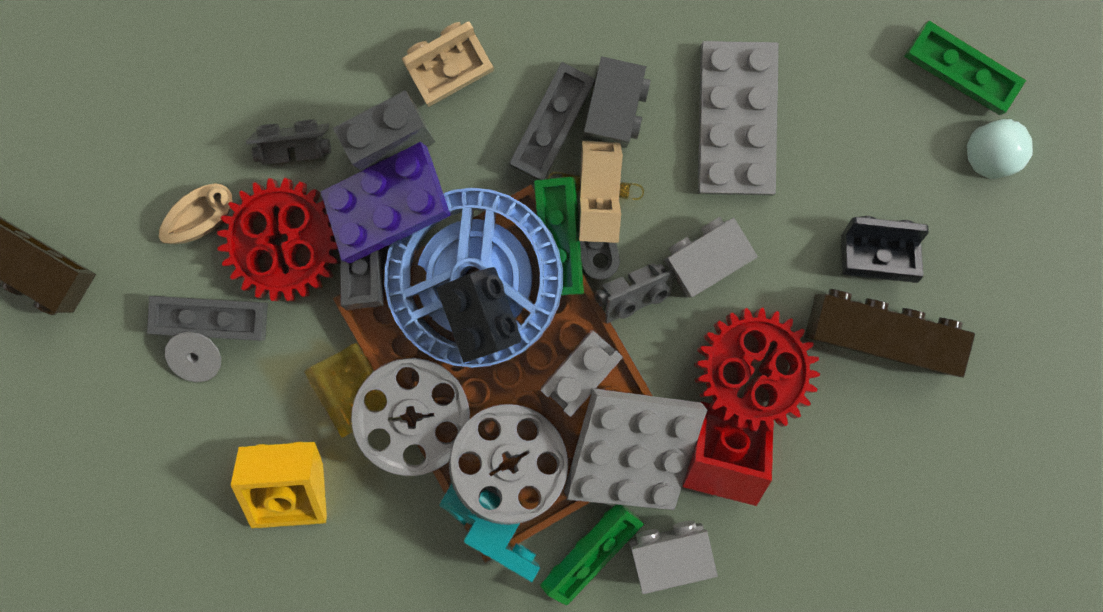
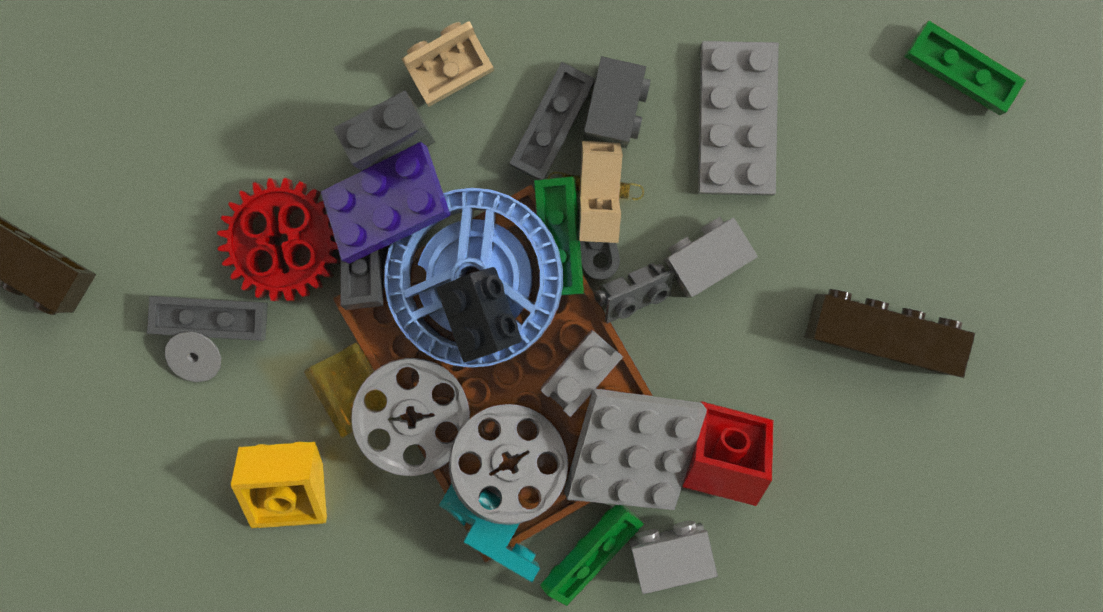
tan arm [159,183,233,245] -> none
dark grey hinge [246,119,331,165] -> none
red gear [694,308,820,432] -> none
black bracket [841,216,929,283] -> none
light aqua hair [967,119,1033,179] -> none

